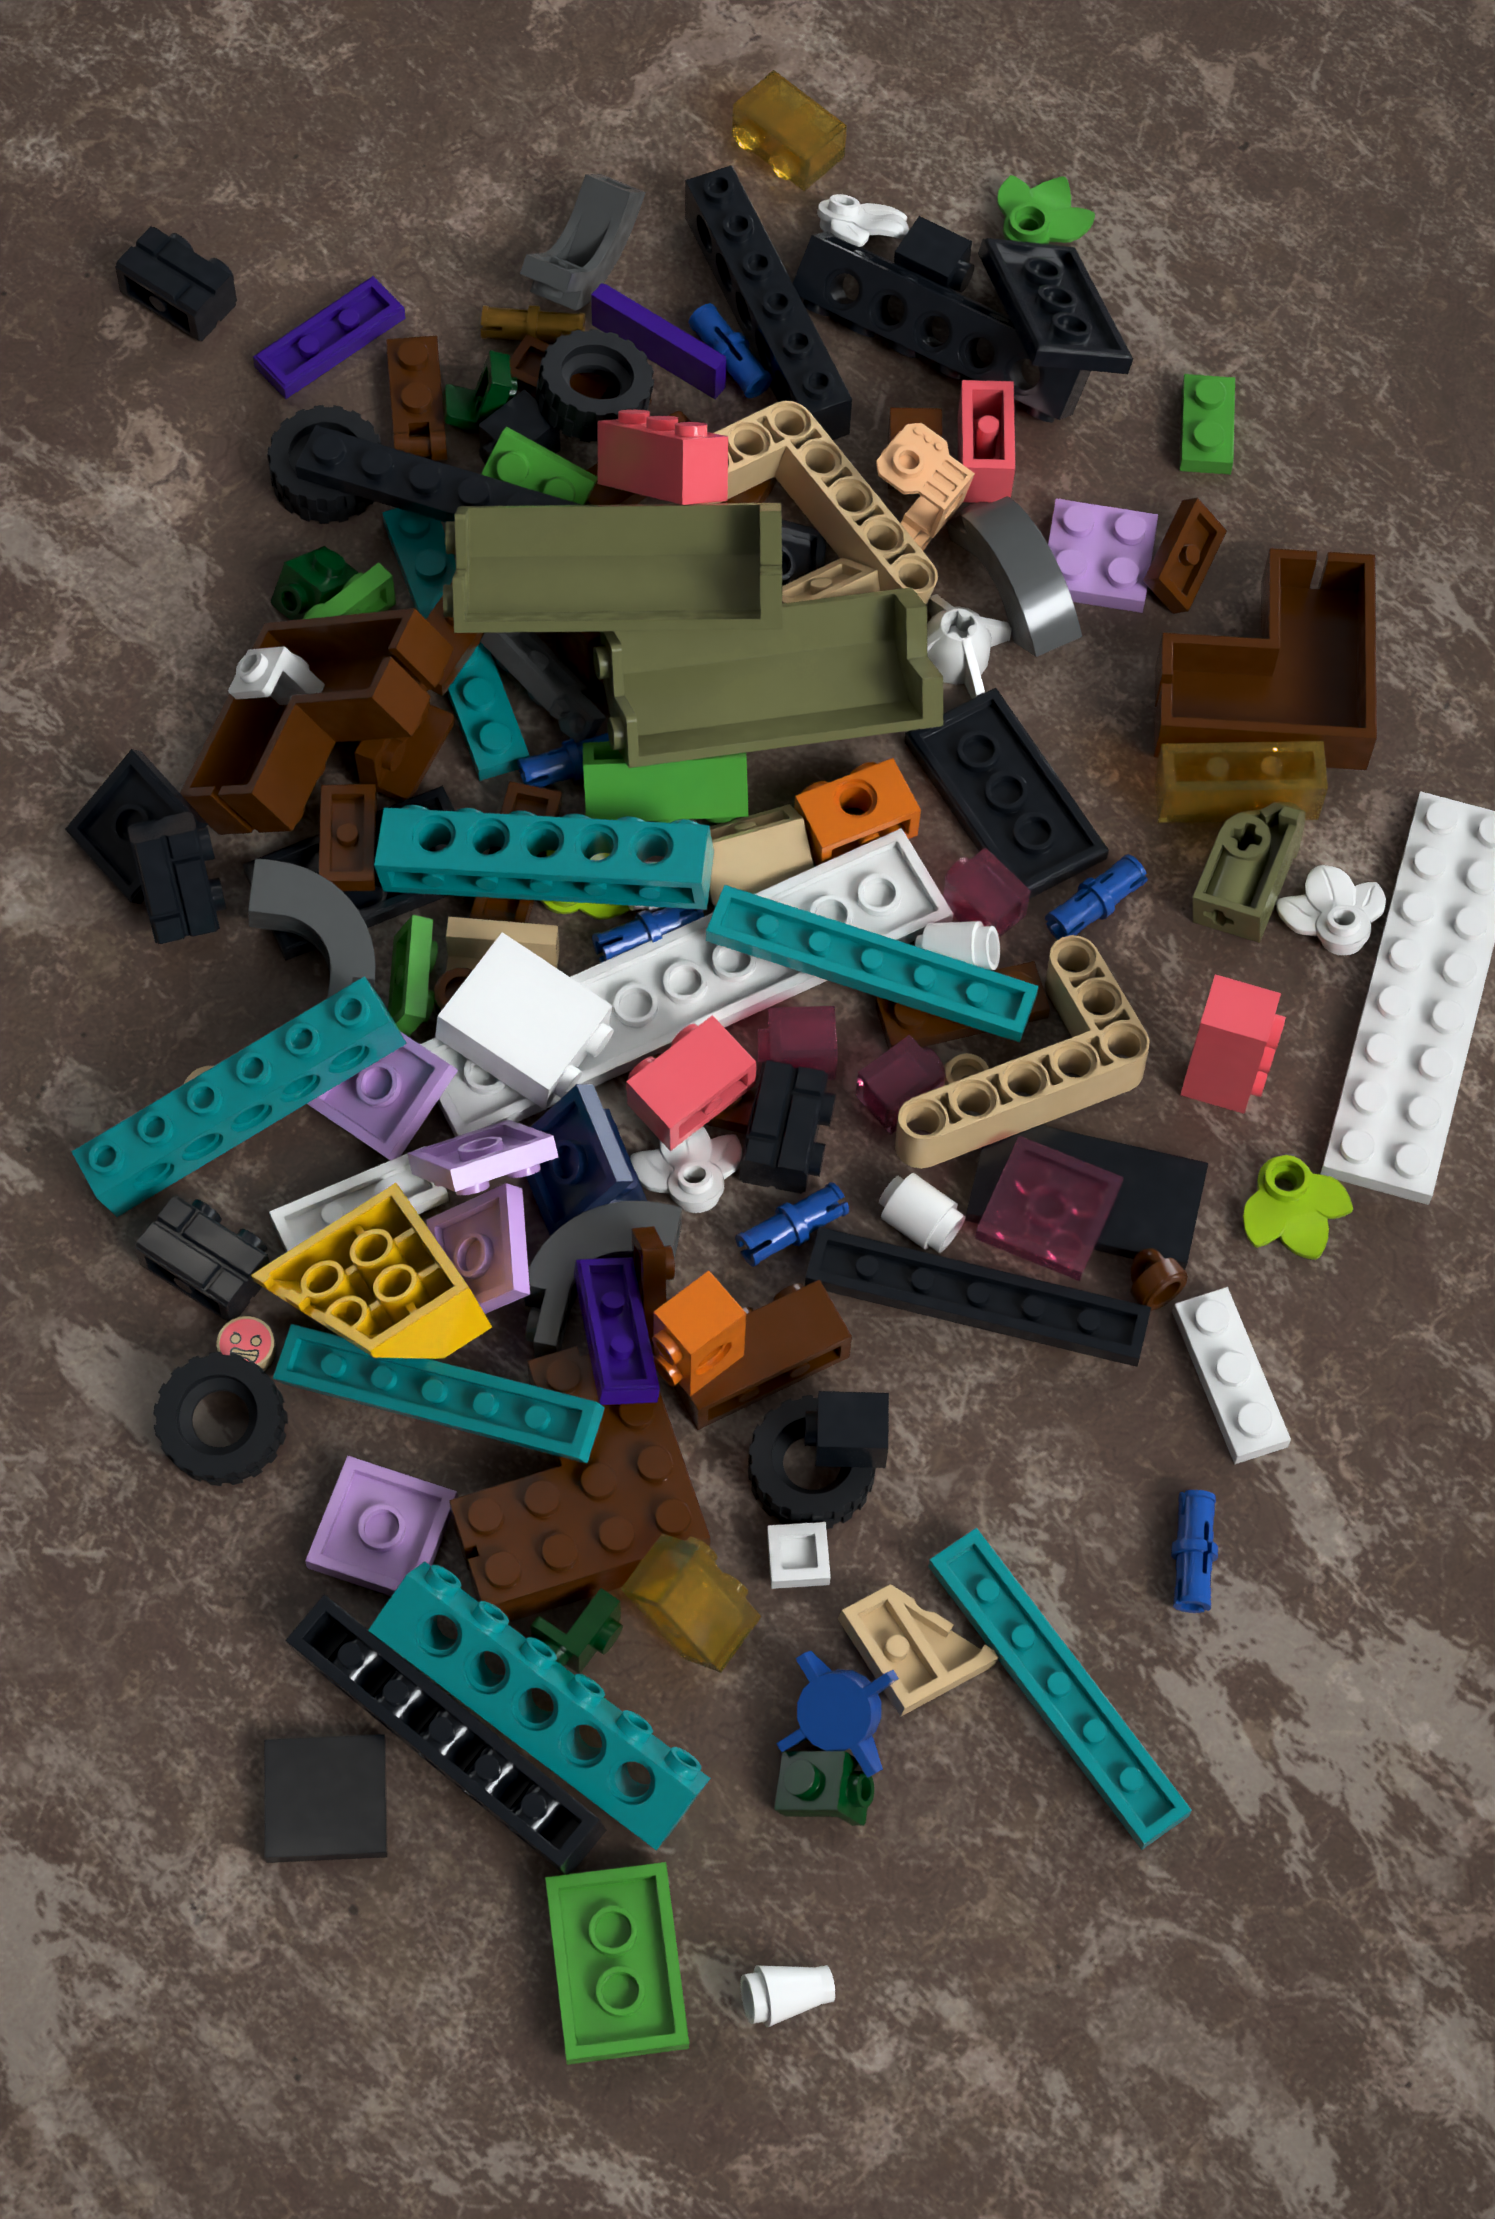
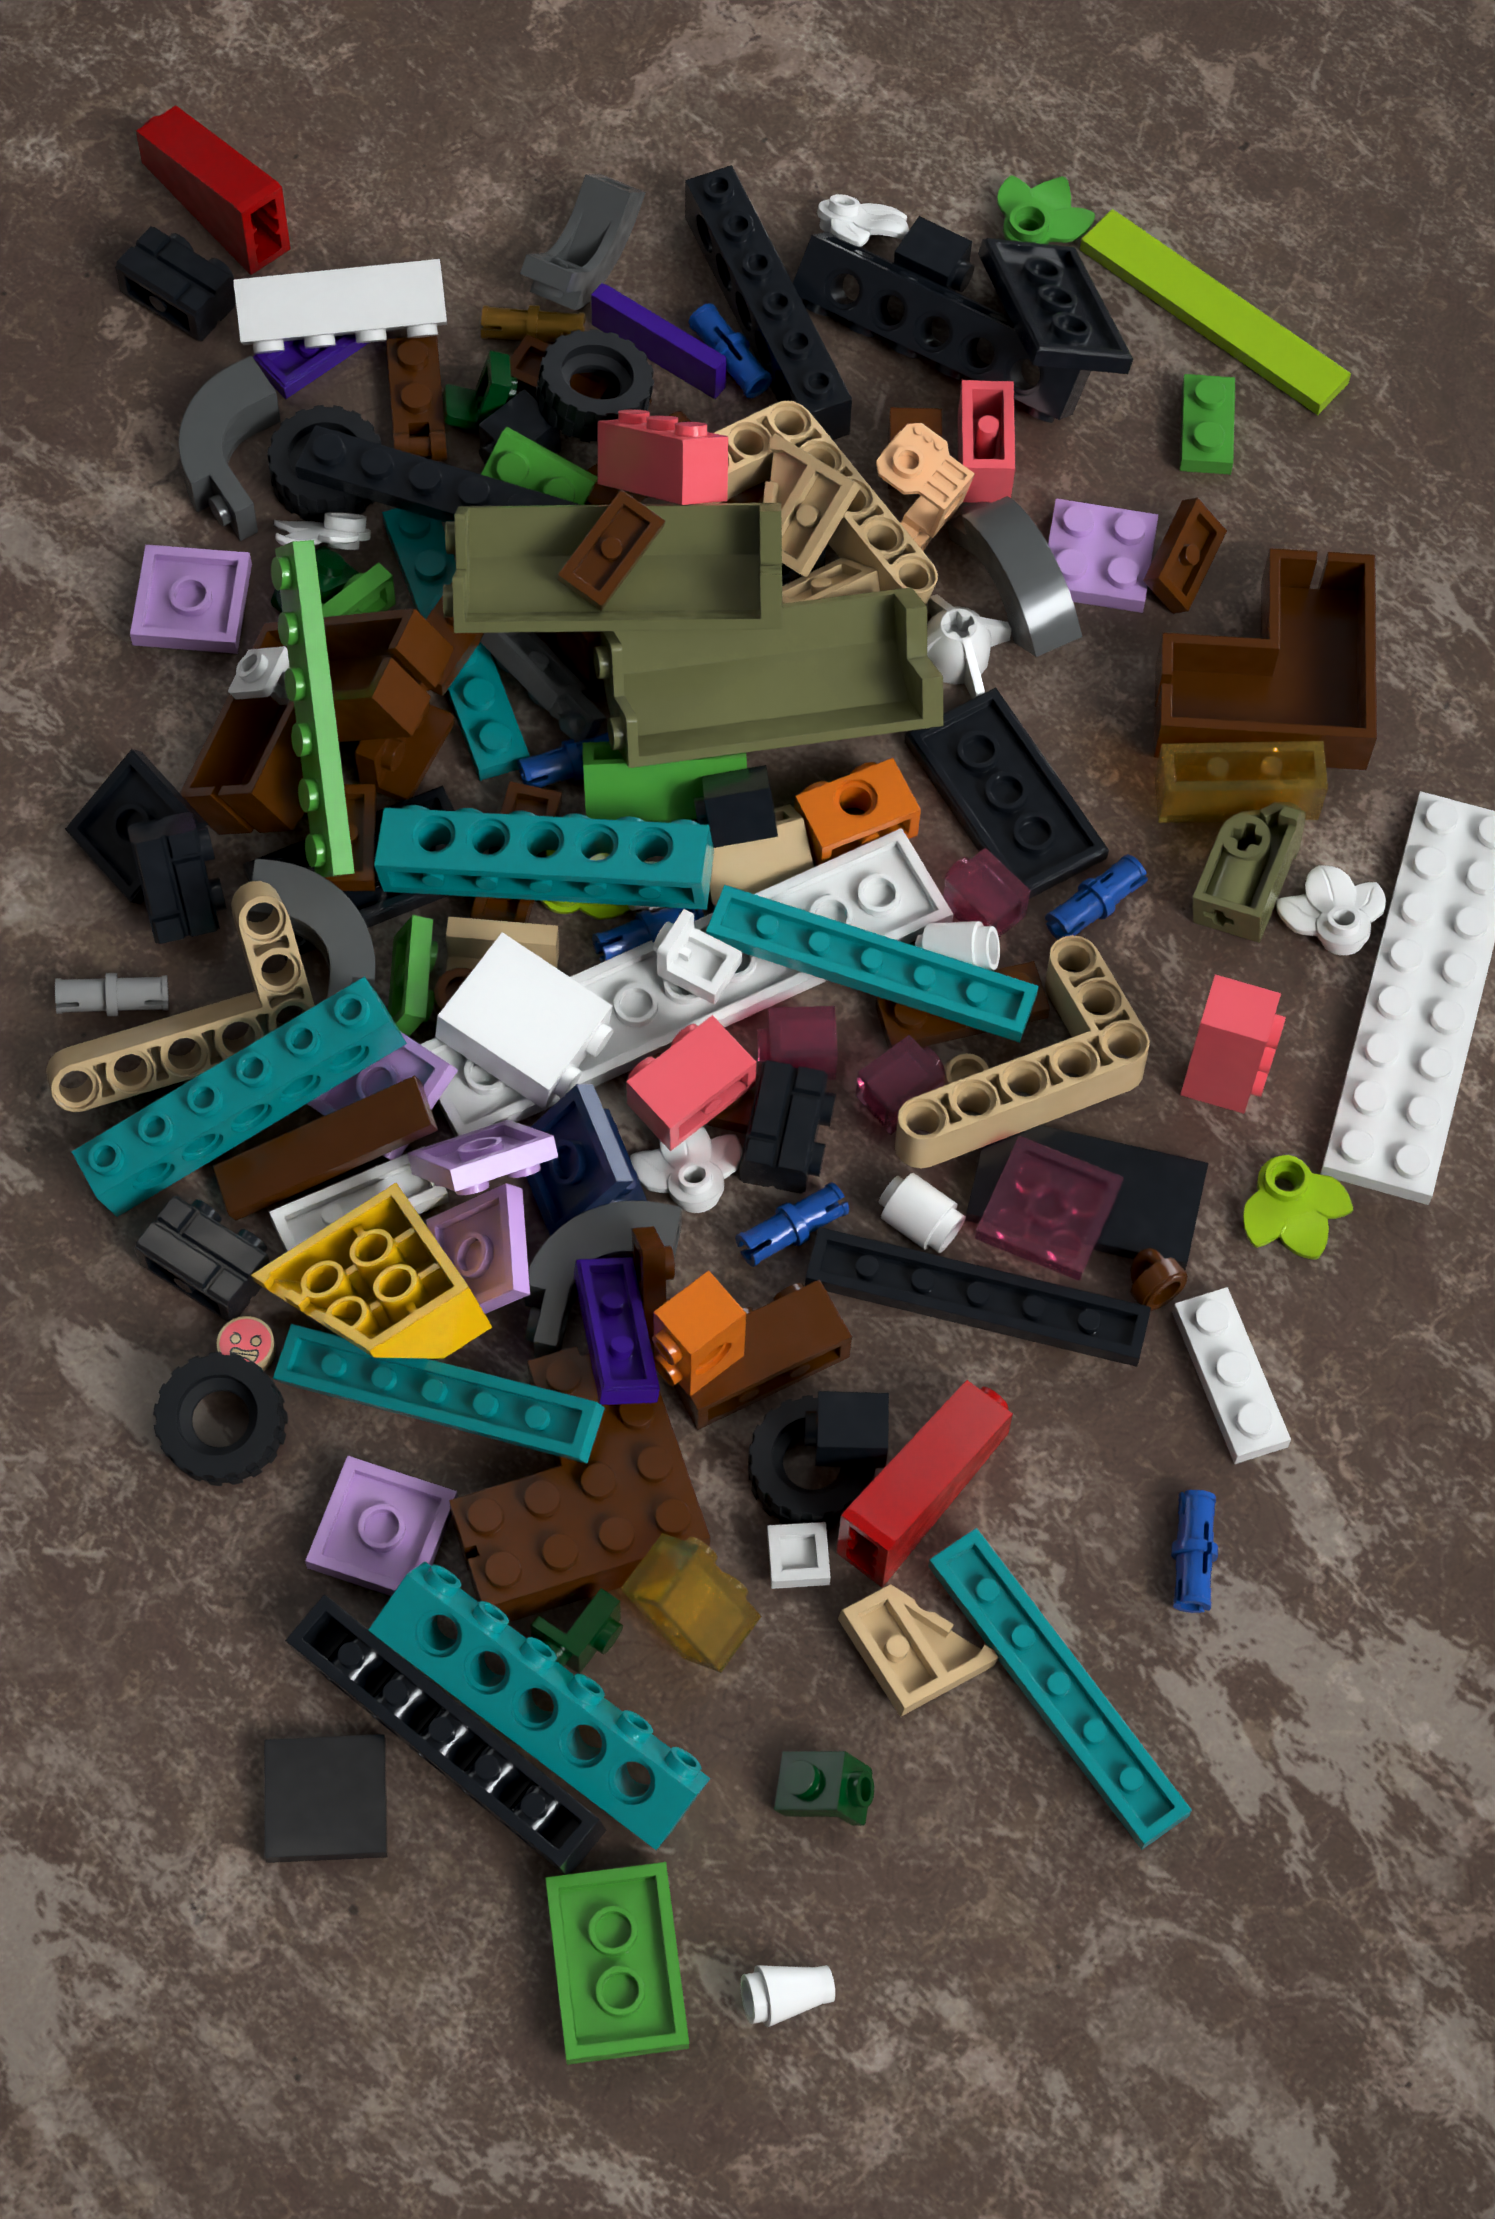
clear yellow brick [732,70,847,192] -> none
blue piece [776,1651,899,1778] -> none
none -> tan beam [46,881,315,1112]
none -> light grey pin [55,973,169,1016]
none -> lavender plate [130,545,252,654]
none -> red slope [136,105,291,275]
none -> dark grey arch [179,356,281,541]
none -> reddish brown tile [213,1075,438,1221]
none -> white wedge [233,259,447,354]
none -> bright green plate [271,540,355,878]
none -> white plate [274,512,371,550]
none -> reddish brown plate [557,489,665,611]
none -> white bracket [653,909,742,1005]
none -> black brick [694,765,778,848]
none -> tan wing [763,433,861,577]
none -> red slope [836,1380,1013,1588]
none -> lime tile [1080,209,1351,415]

